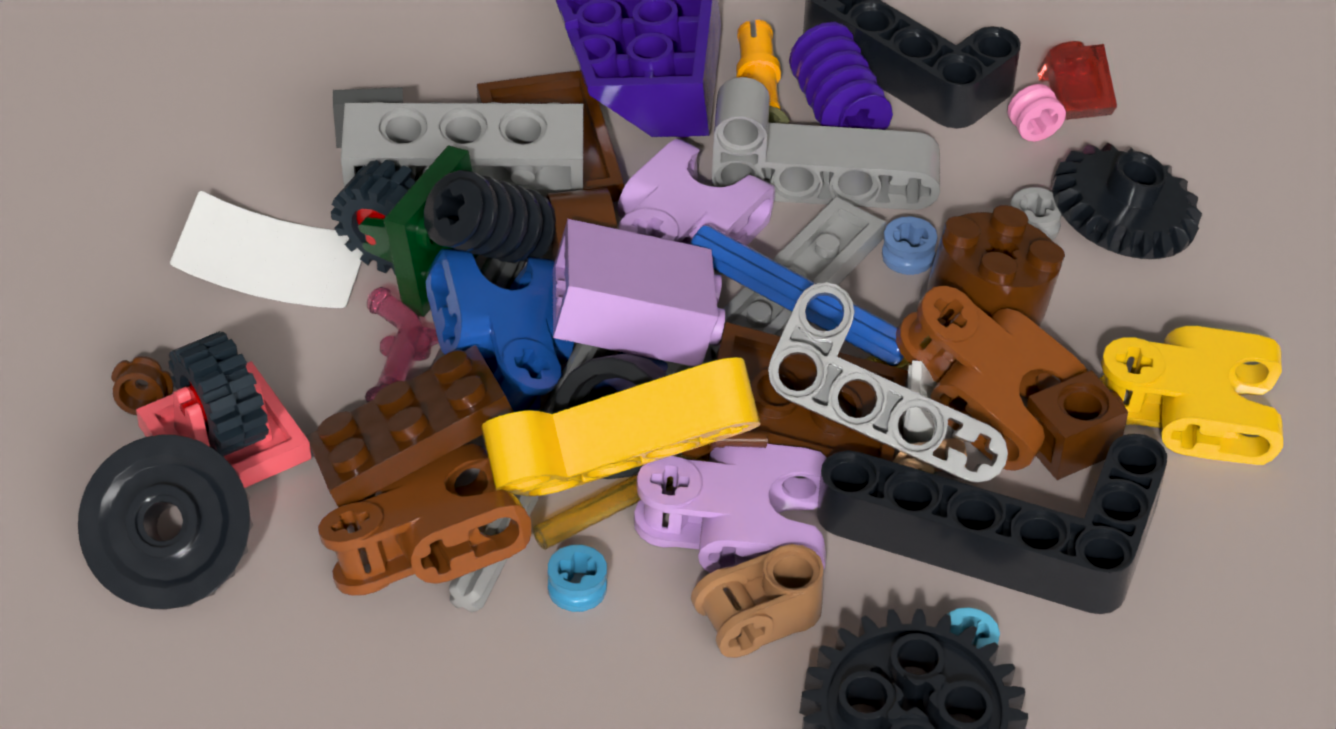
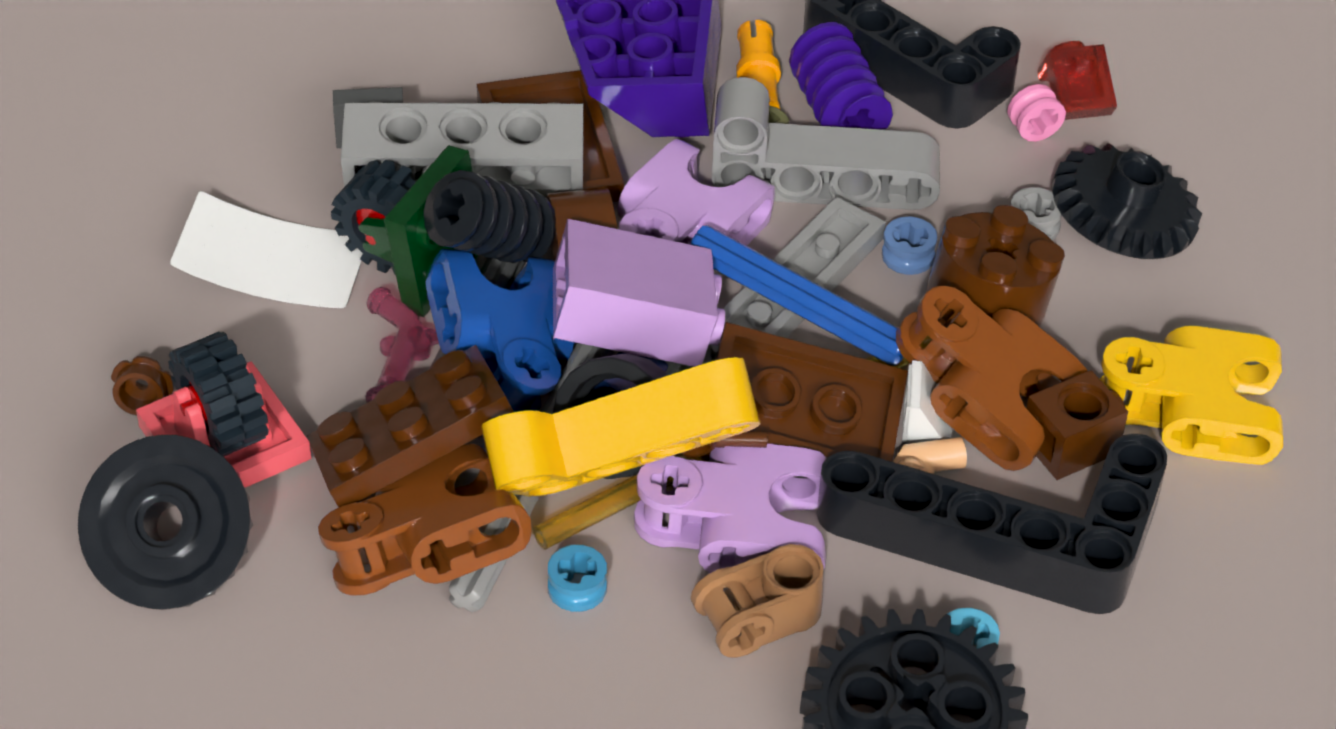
light grey beam [768,282,1008,482] -> none

